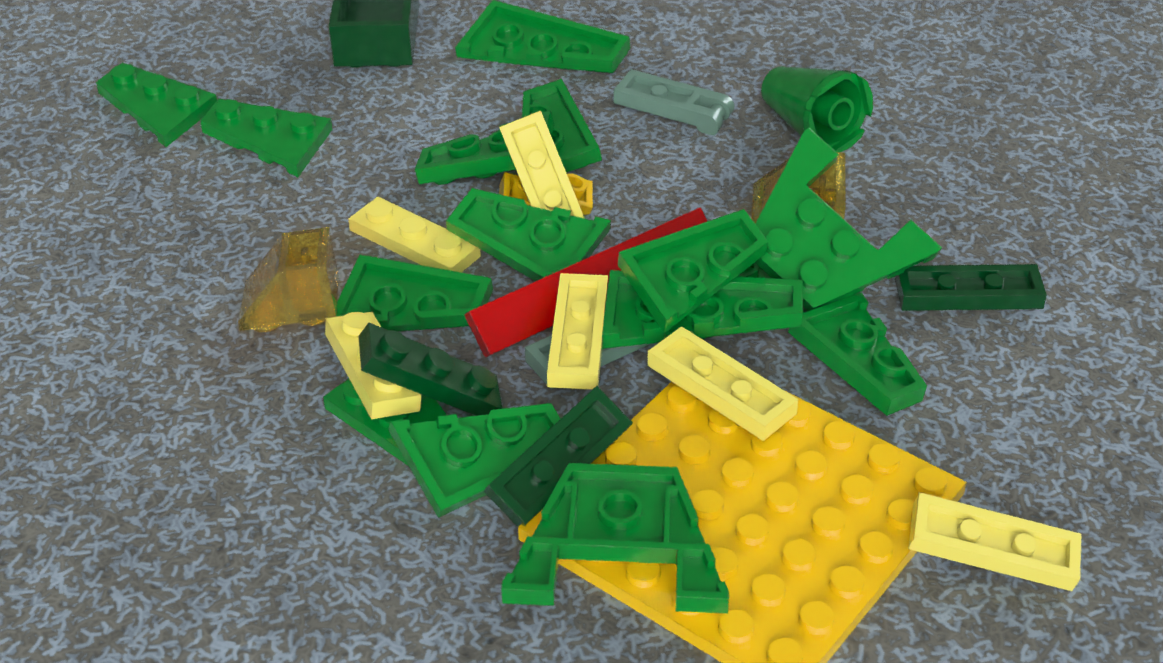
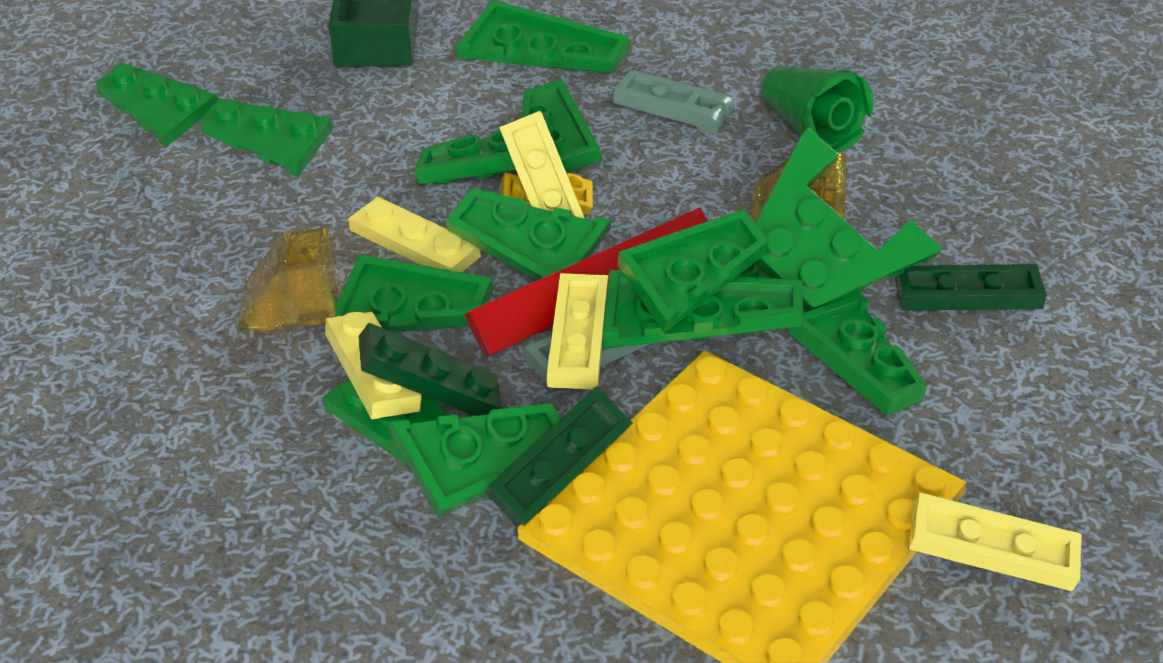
green wing [501,463,729,614] -> none
light yellow plate [647,326,798,441] -> none

